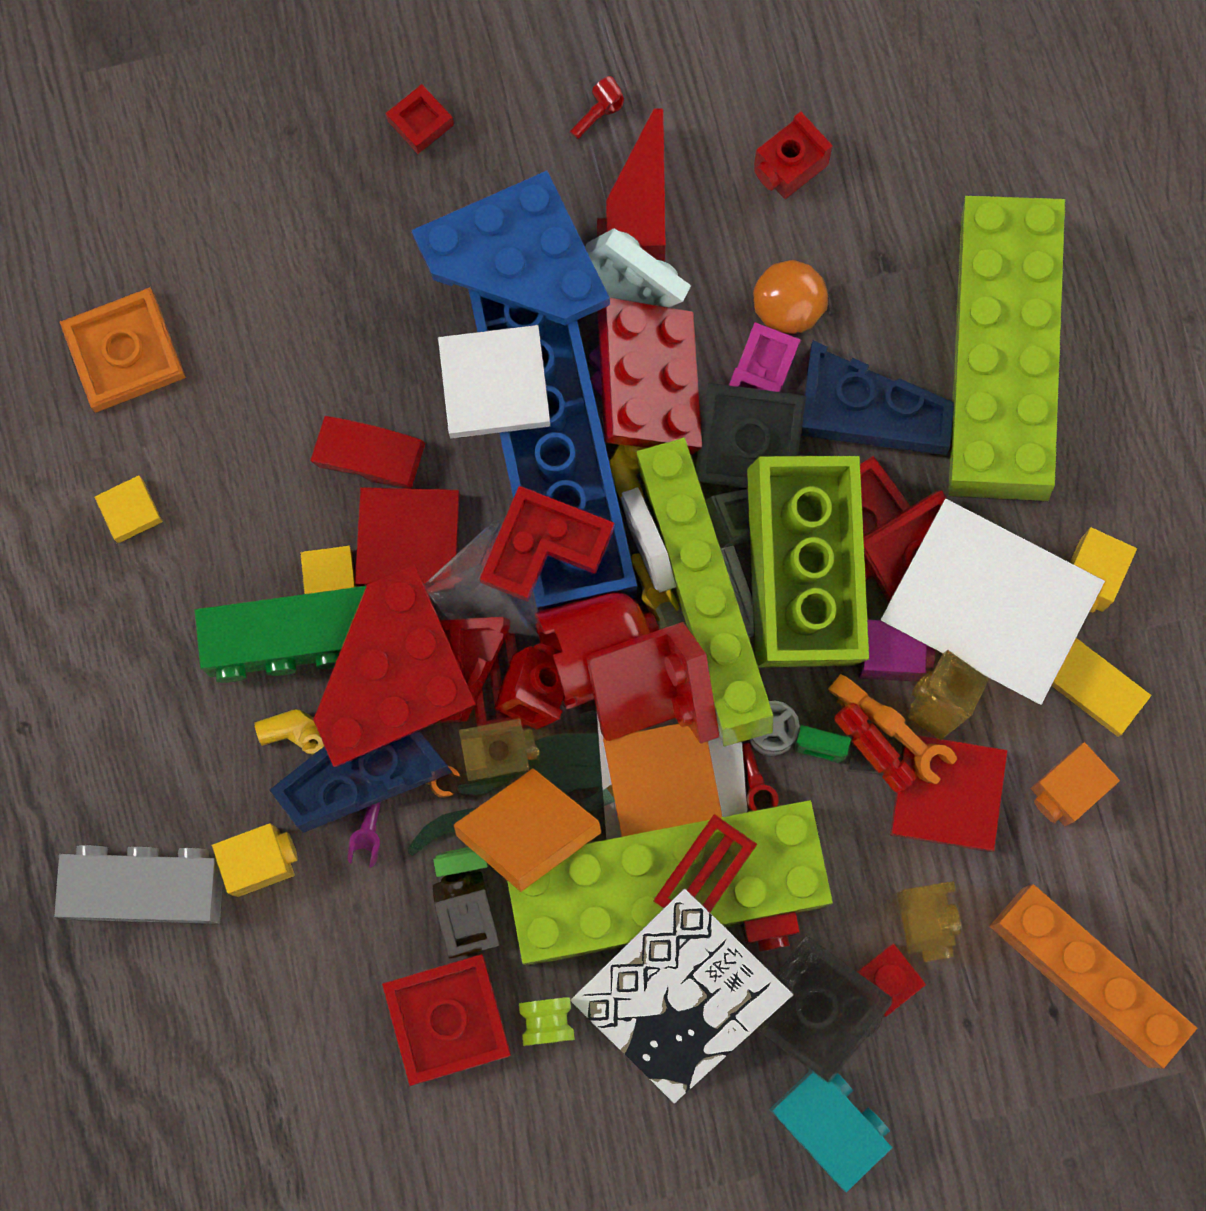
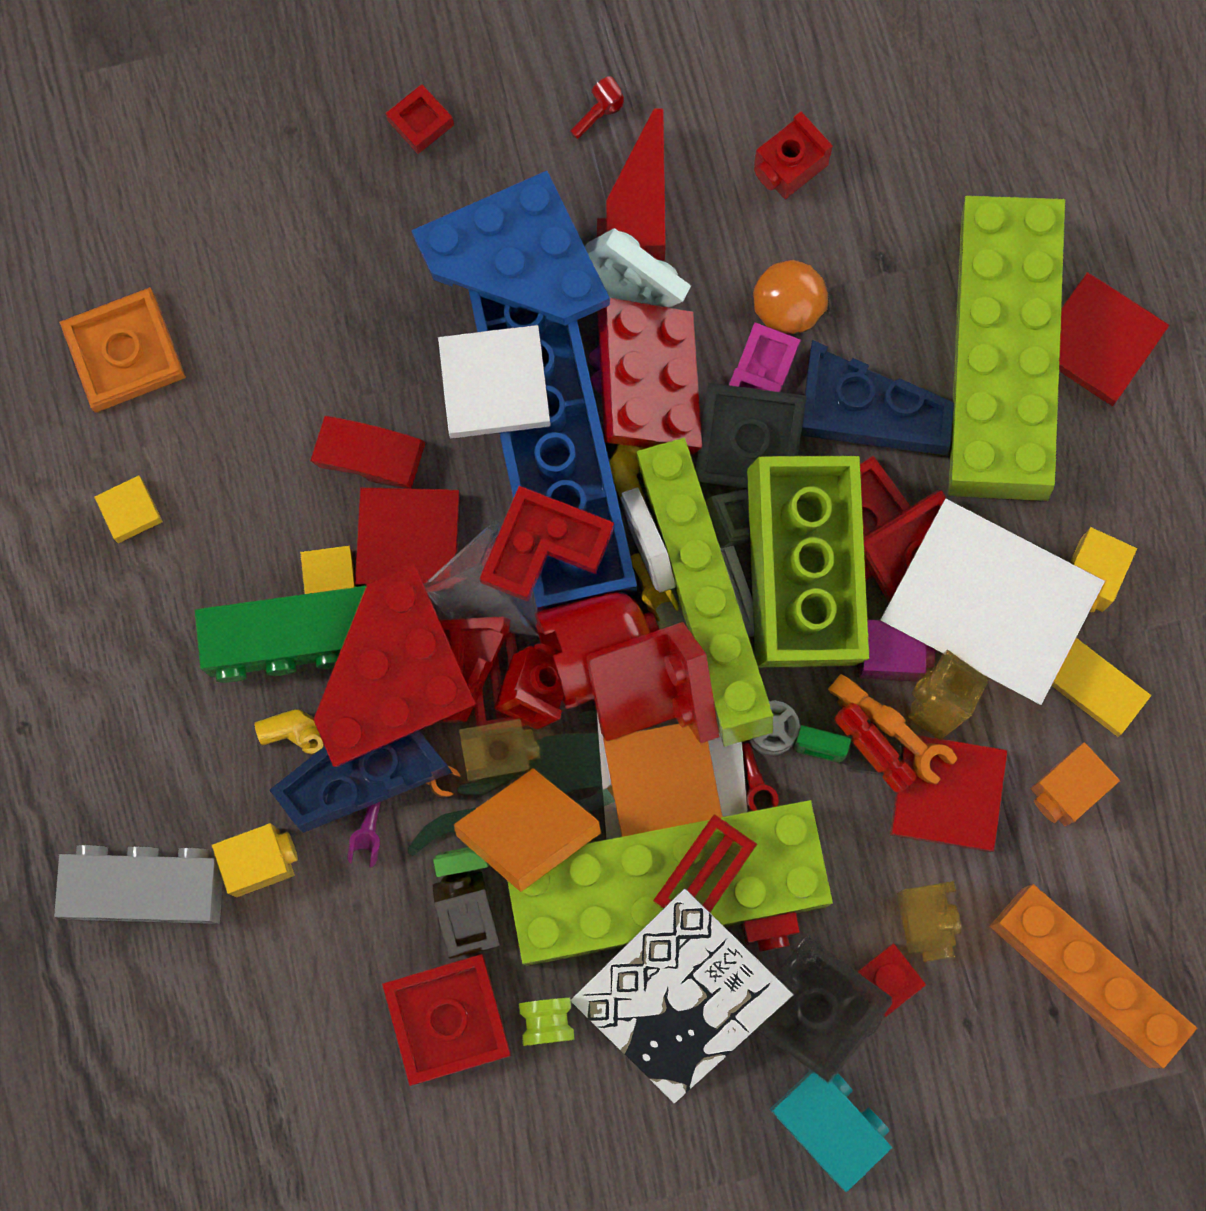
none -> red tile [1059,272,1170,407]

